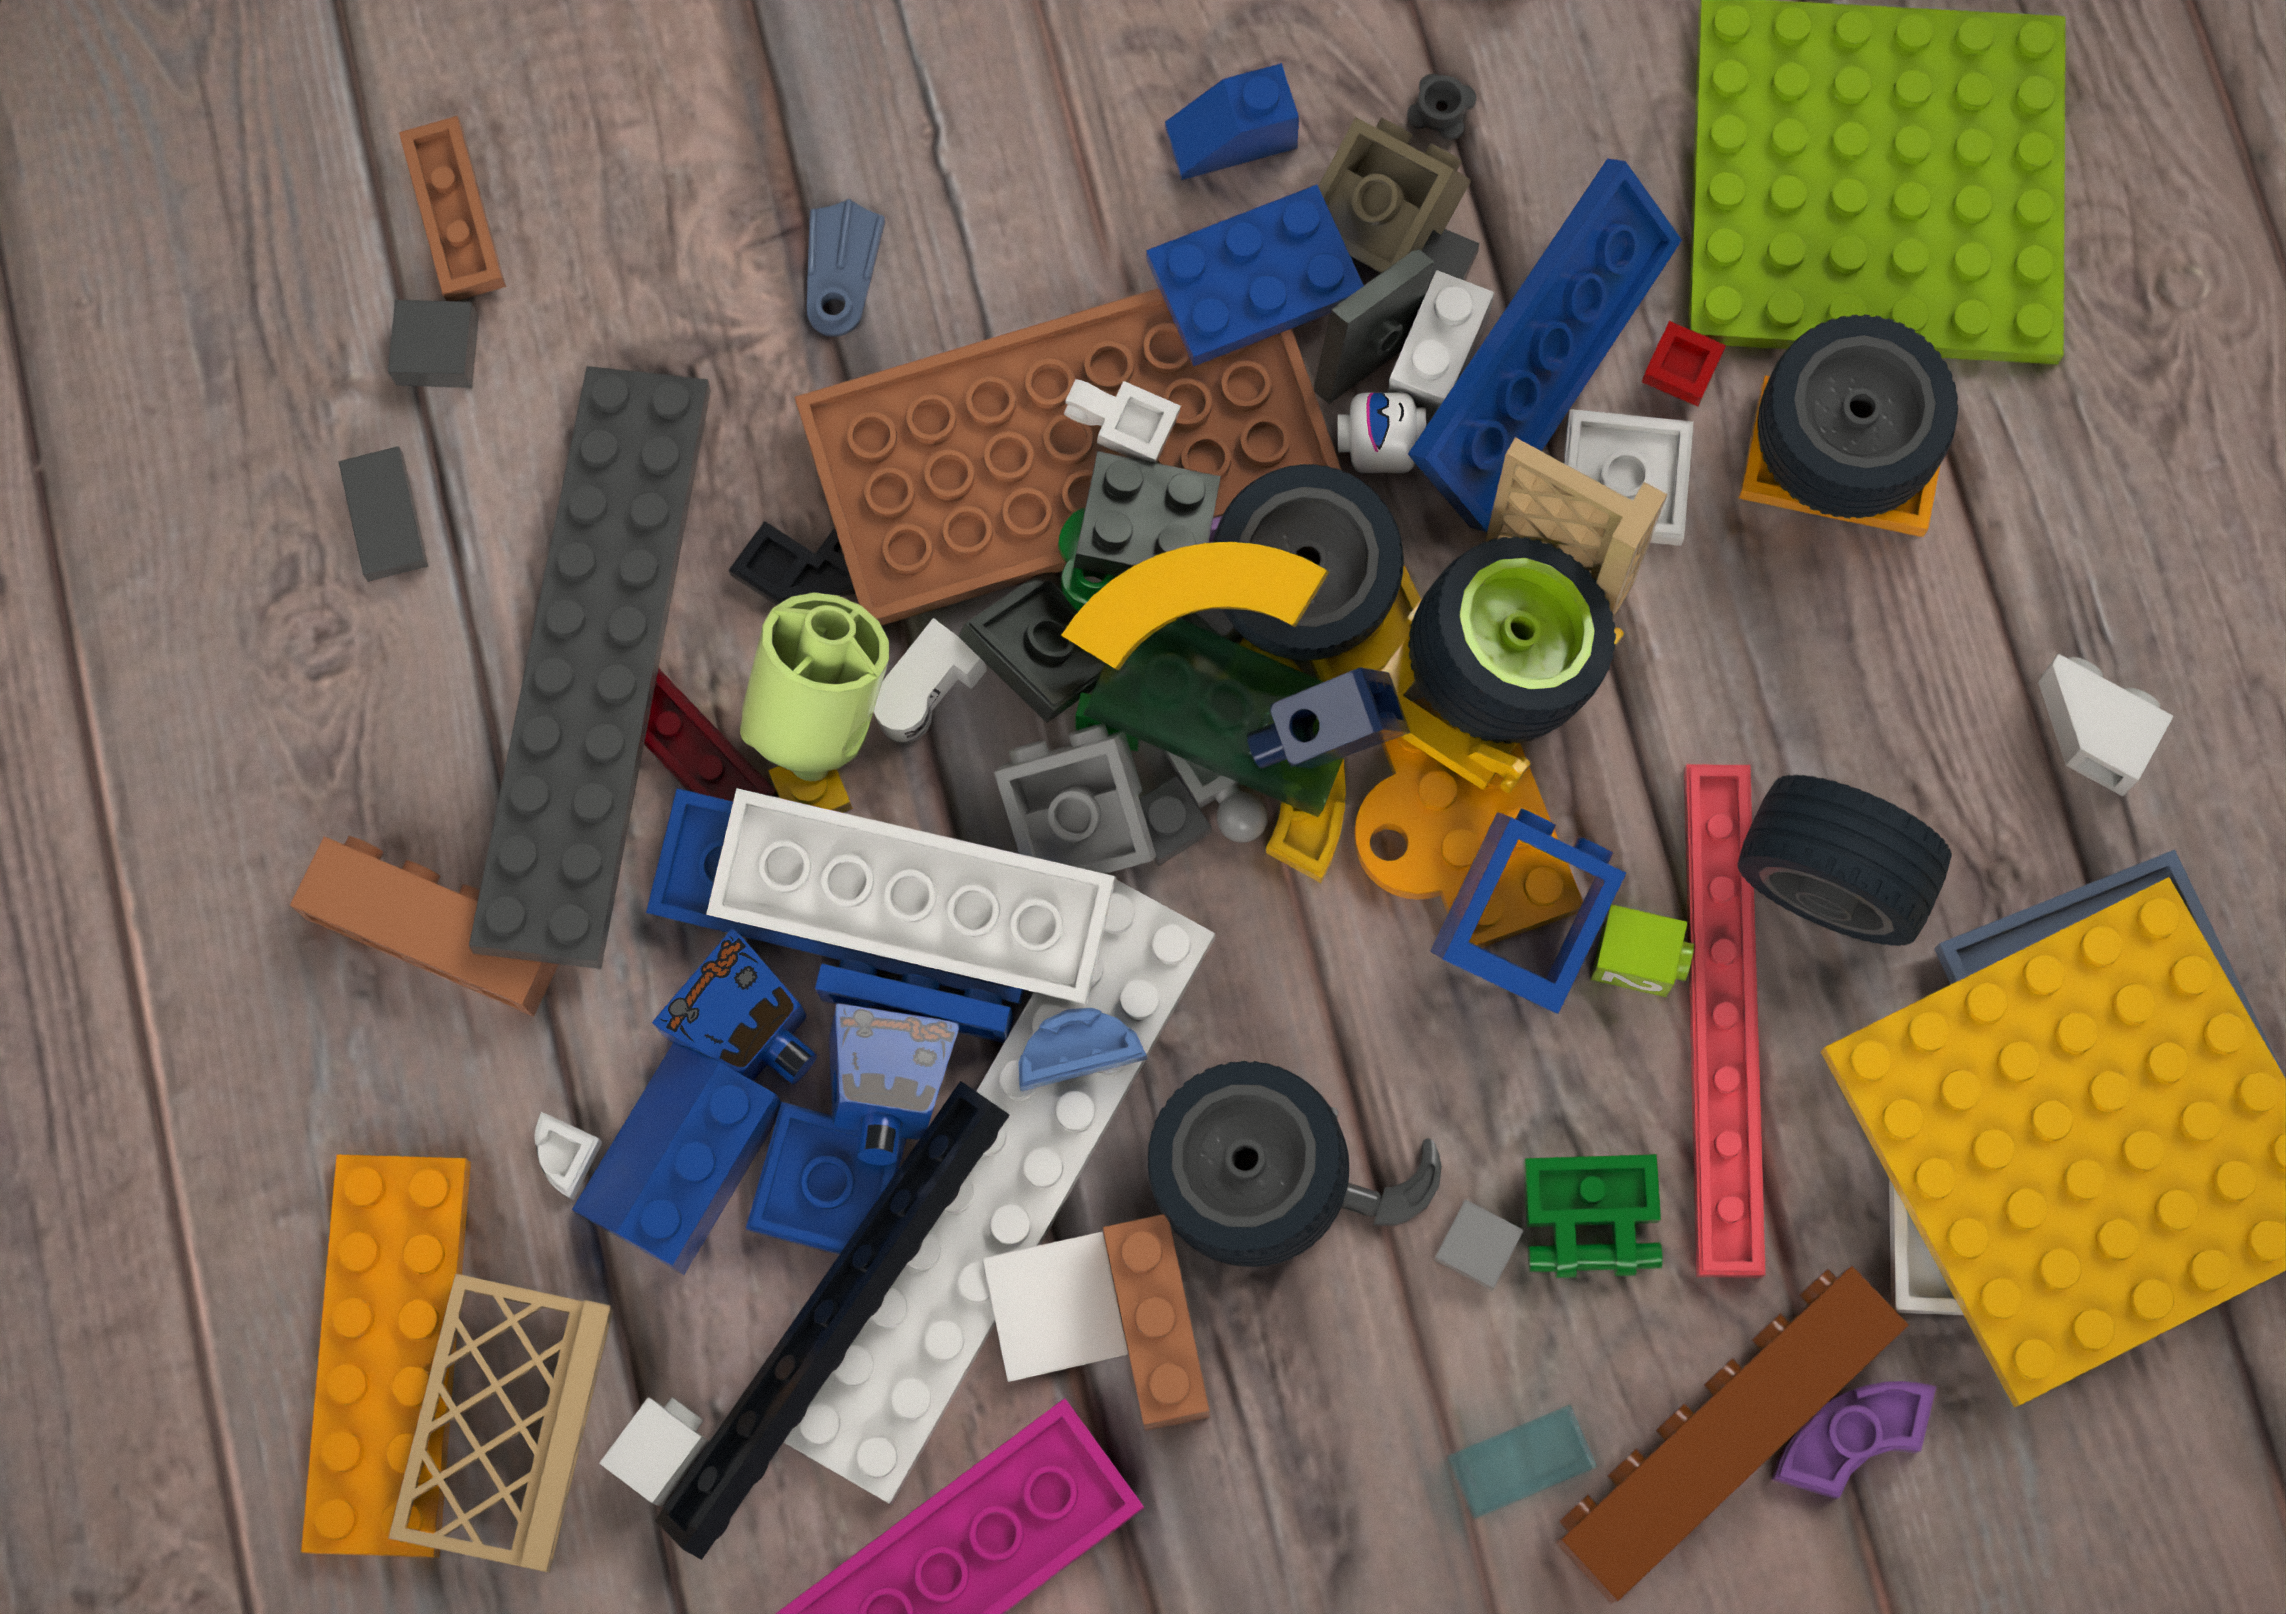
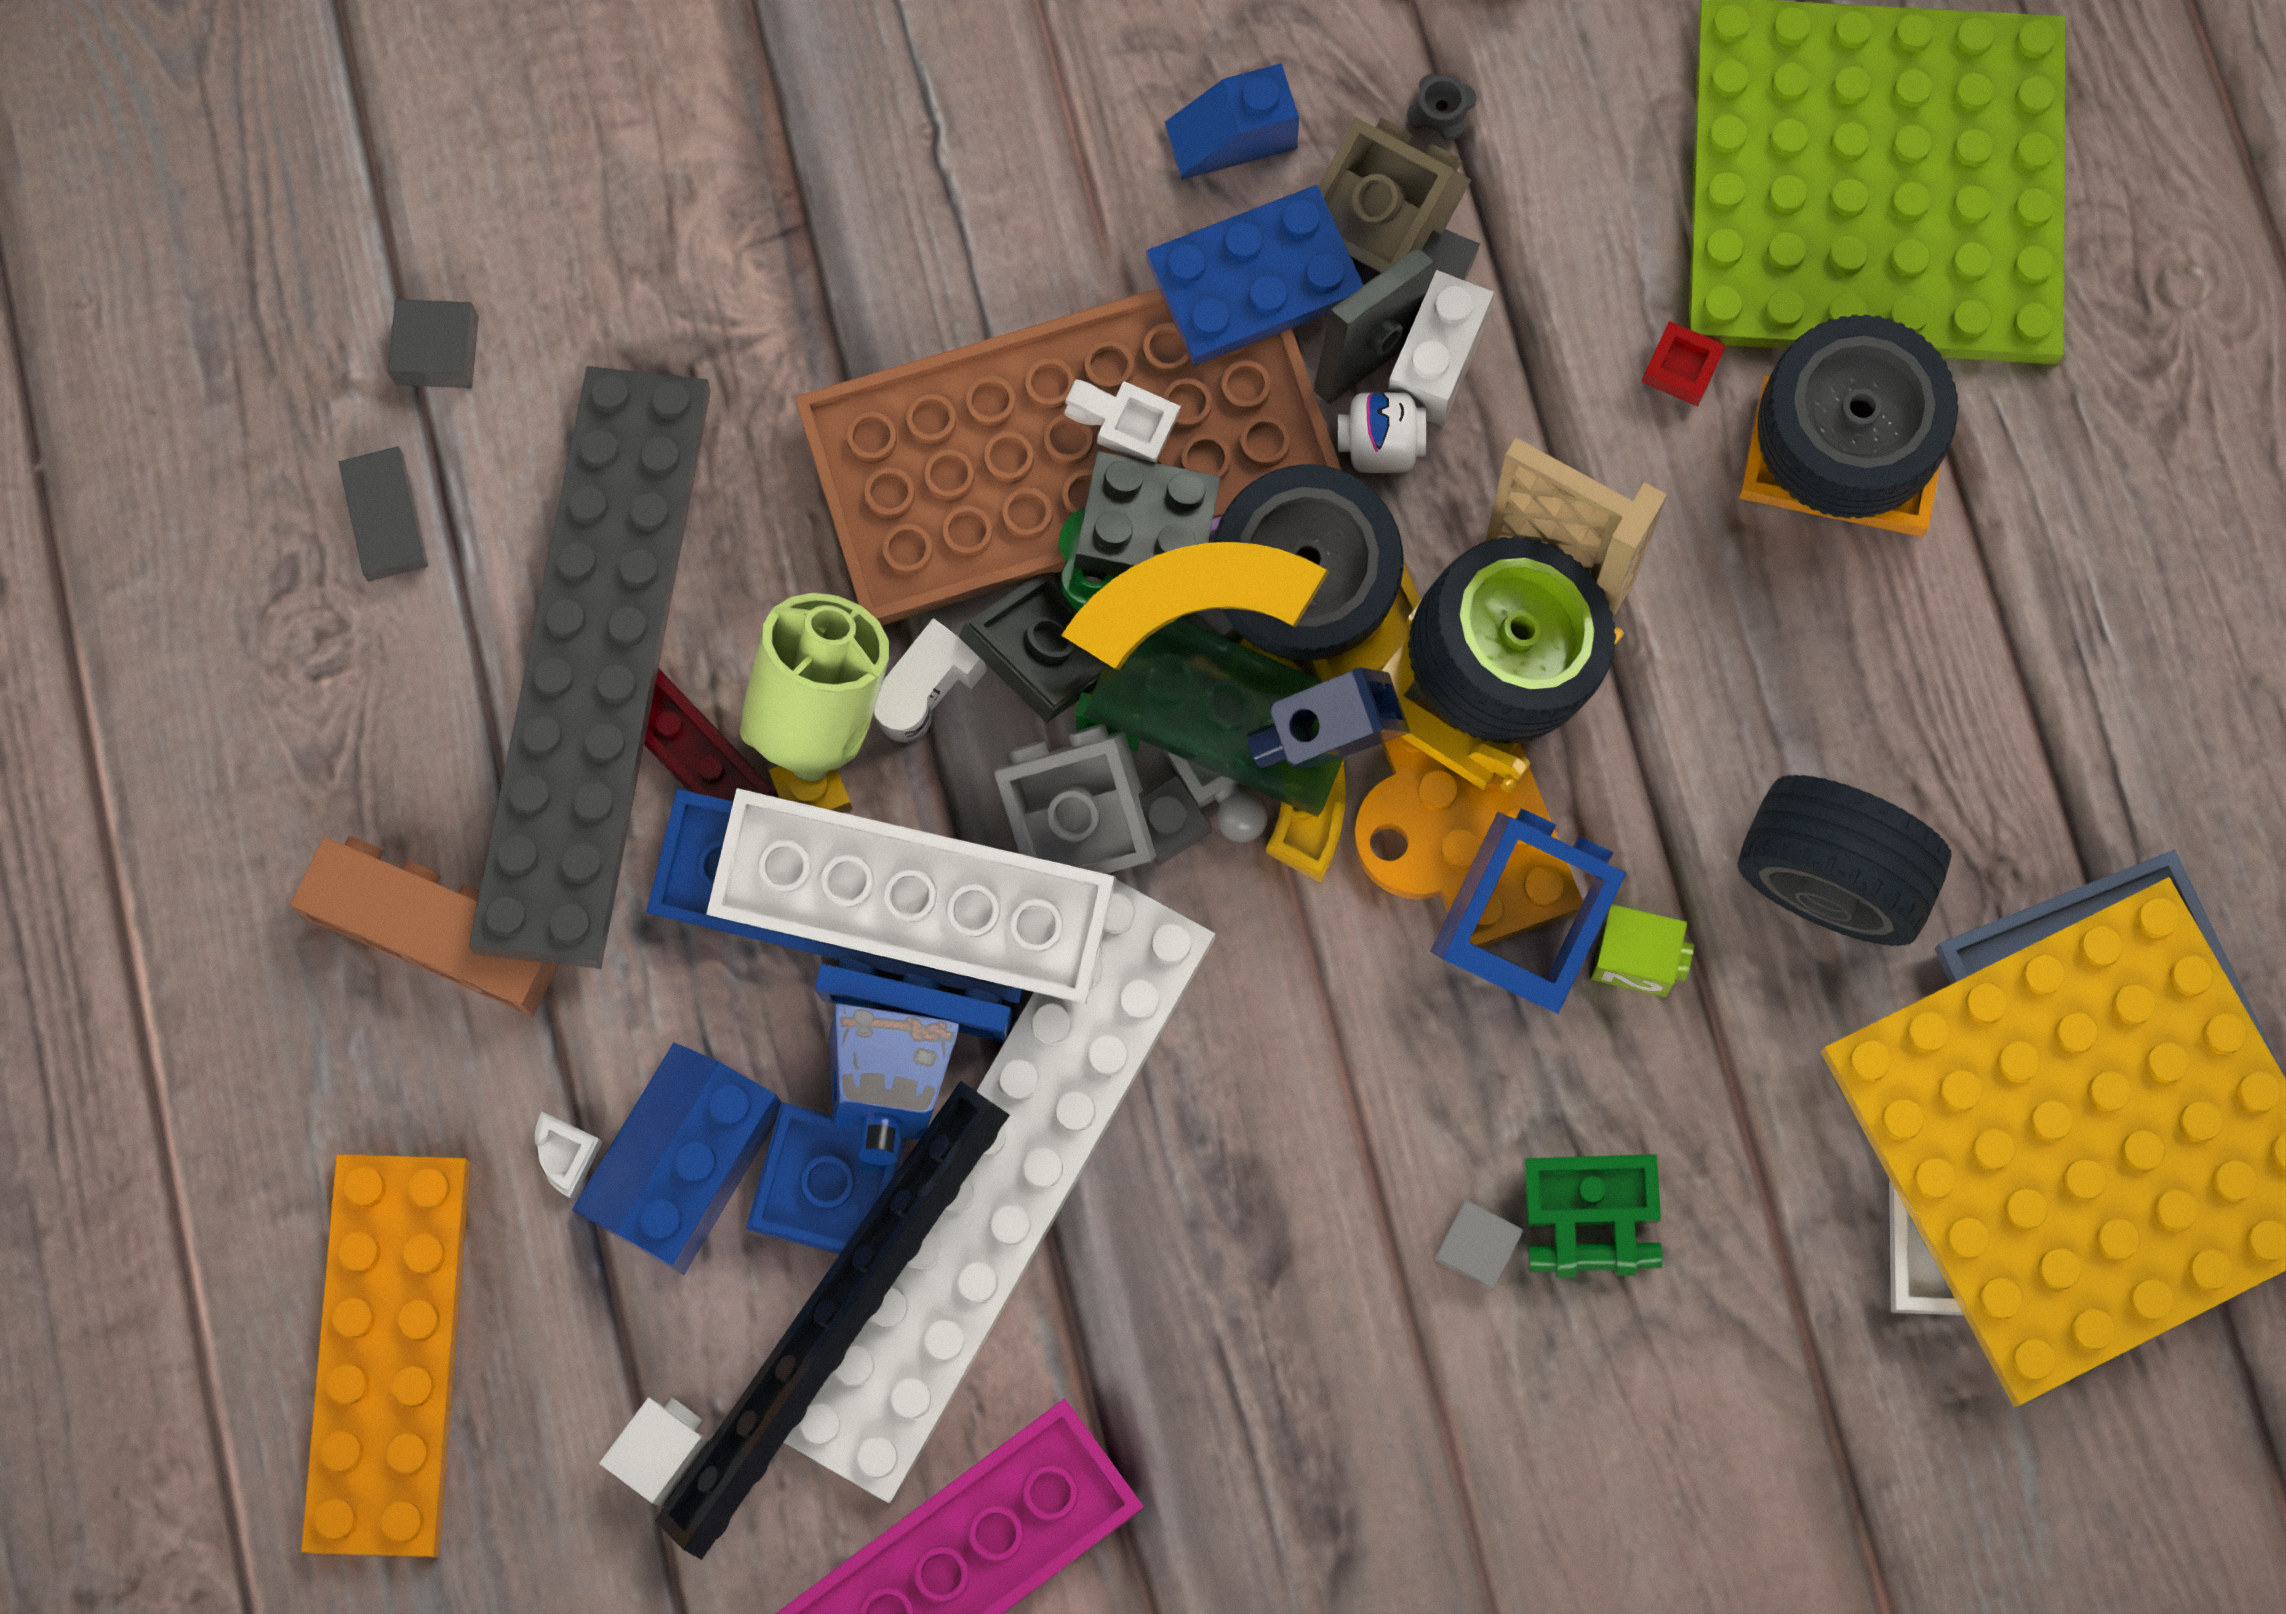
tan fence [389,1274,613,1573] -> none
nougat plate [399,116,506,301] -> none
torso [652,928,817,1085] -> none
black tile [729,521,855,605] -> none
sand blue piece [807,199,885,337] -> none
white sticker [982,1231,1128,1382] -> none
medium blue tile [1019,1008,1147,1092] -> none
nougat brick [1103,1214,1210,1431] -> none
wheel [1148,1061,1349,1267] -> none
dark grey piece [1331,1107,1442,1226] -> none
blue plate [1408,158,1682,532] -> none
clear light blue tile [1446,1405,1597,1520] -> none
dark orange brick [1555,1266,1909,1603] -> none
white tile [1563,409,1694,546] -> none
coral tile [1684,764,1766,1278] -> none
medium lavender tile [1771,1381,1936,1499] -> none
white slope [2038,654,2174,797] -> none

